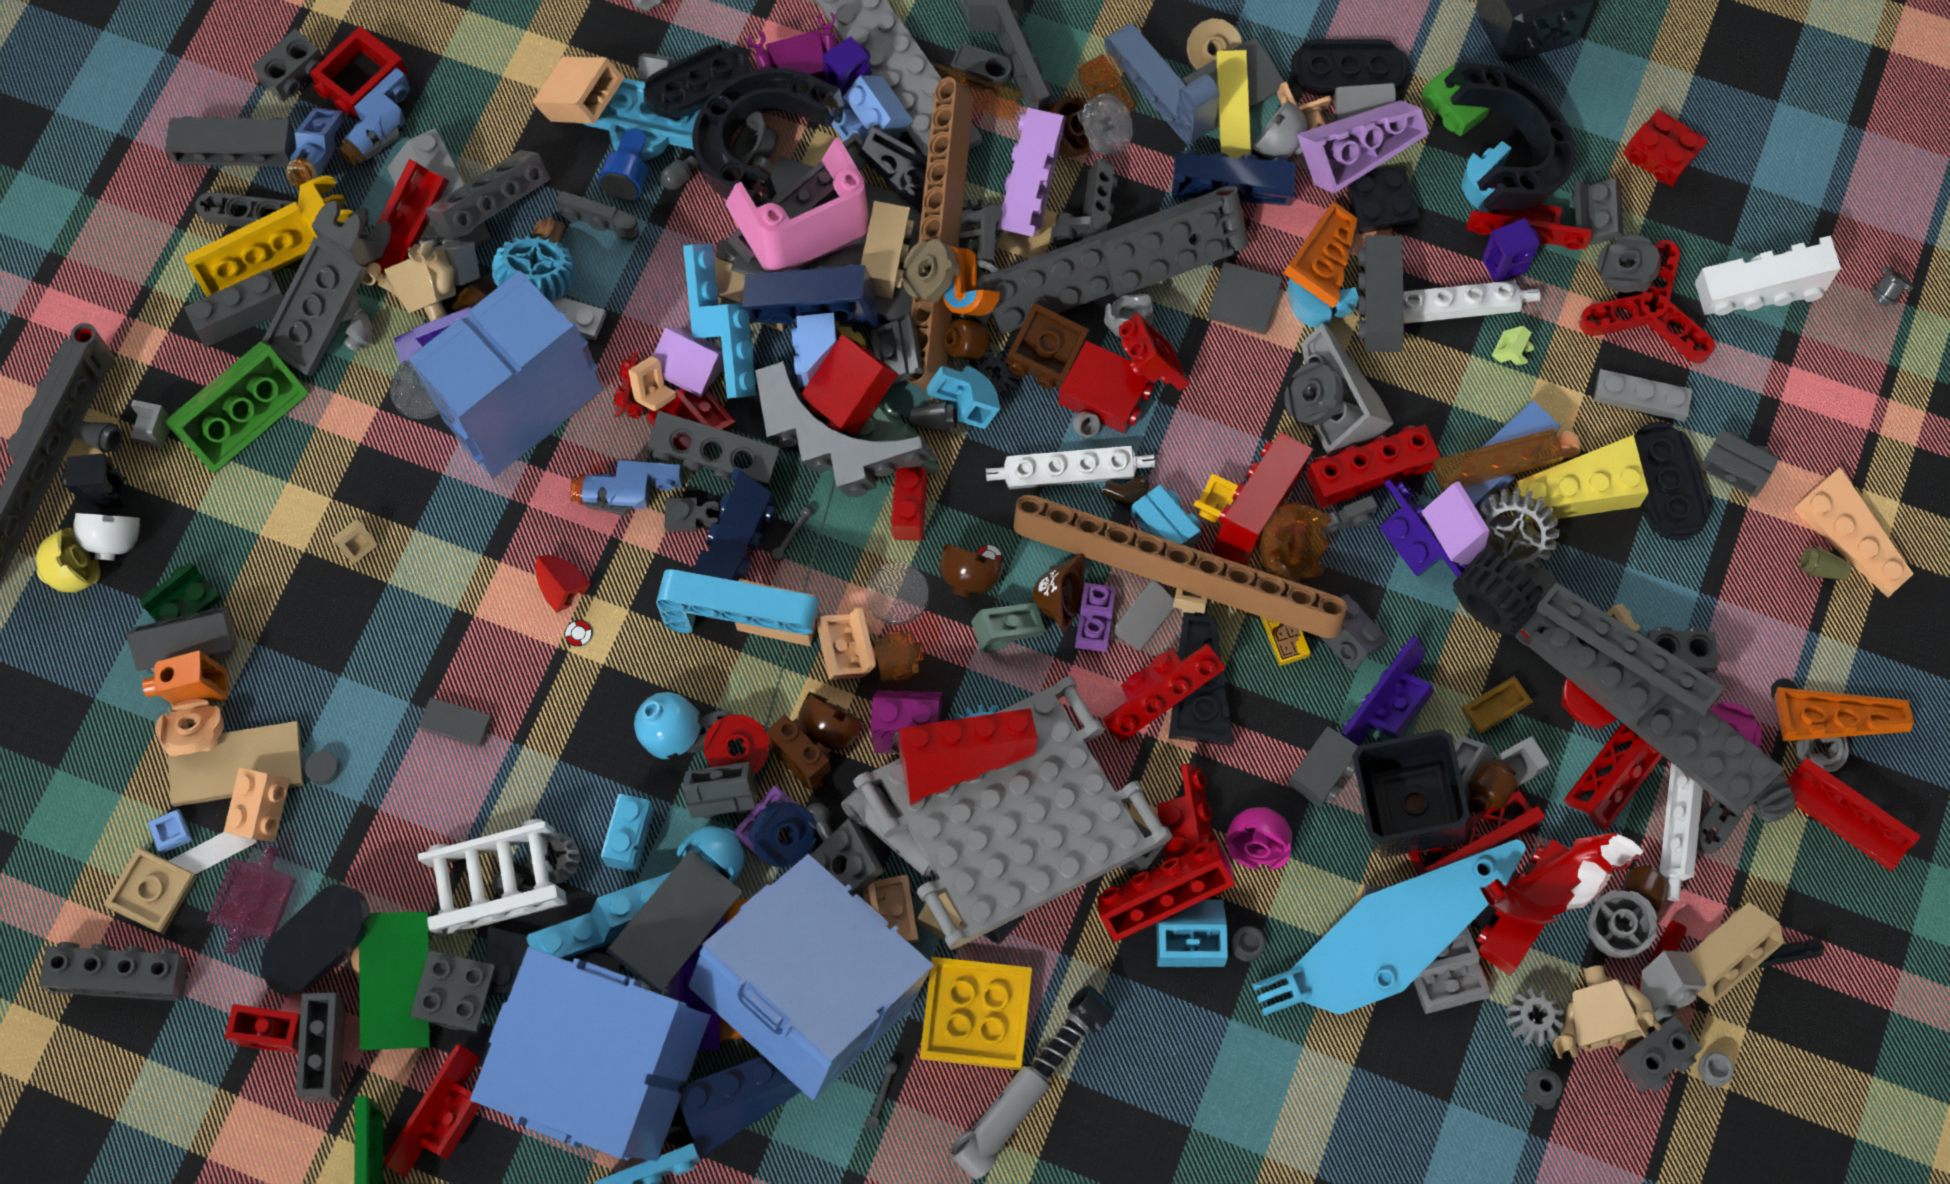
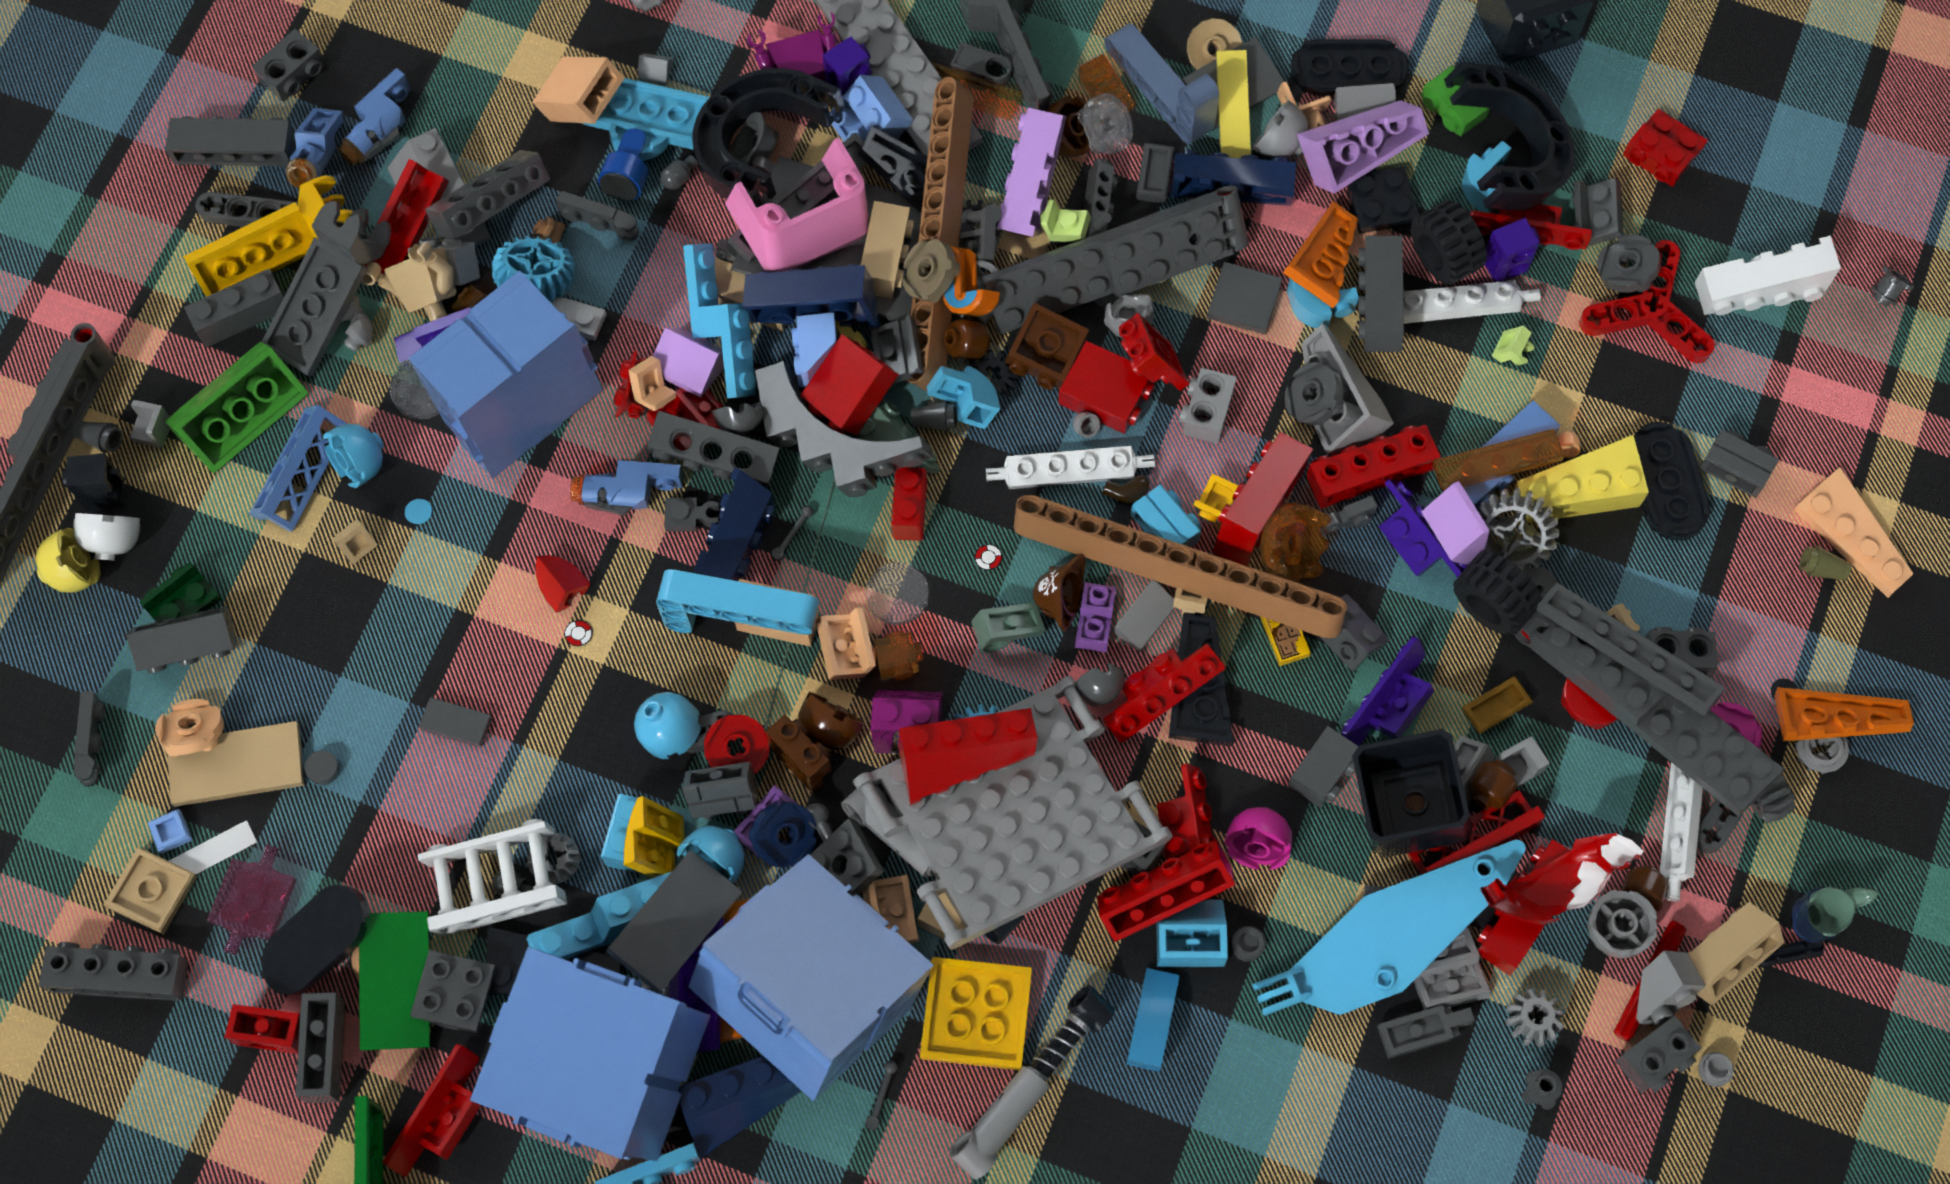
orange torso [142,651,228,705] -> none
light nougat bracket [224,767,290,842] -> none
red window [310,26,408,121] -> none
black tile [643,45,751,118] -> none
reddish brown cylinder [939,543,1005,599] -> none
tan torso [1553,965,1661,1059] -> none
red fence [1564,723,1663,831] -> none
light grey plate [1593,369,1693,422] -> none
red fence [1786,757,1921,872] -> none
none -> dark grey hinge [73,691,105,787]
none -> medium blue fence [249,405,347,532]
none -> medium azure cylinder [323,424,384,488]
none -> medium azure sticker [405,499,432,524]
none -> yellow slope [624,796,685,878]
none -> dark grey hair [712,402,764,436]
none -> yellowish green bracket [1040,200,1091,242]
none -> dark grey hair [1075,663,1125,707]
none -> dark azure slope [1126,968,1180,1072]
none -> dark grey tile [1136,143,1174,204]
none -> light grey brick [1179,368,1237,444]
none -> dark grey hinge [1377,1005,1475,1059]
none -> black tyre [1411,200,1487,285]
none -> sand green hair [1792,886,1879,943]

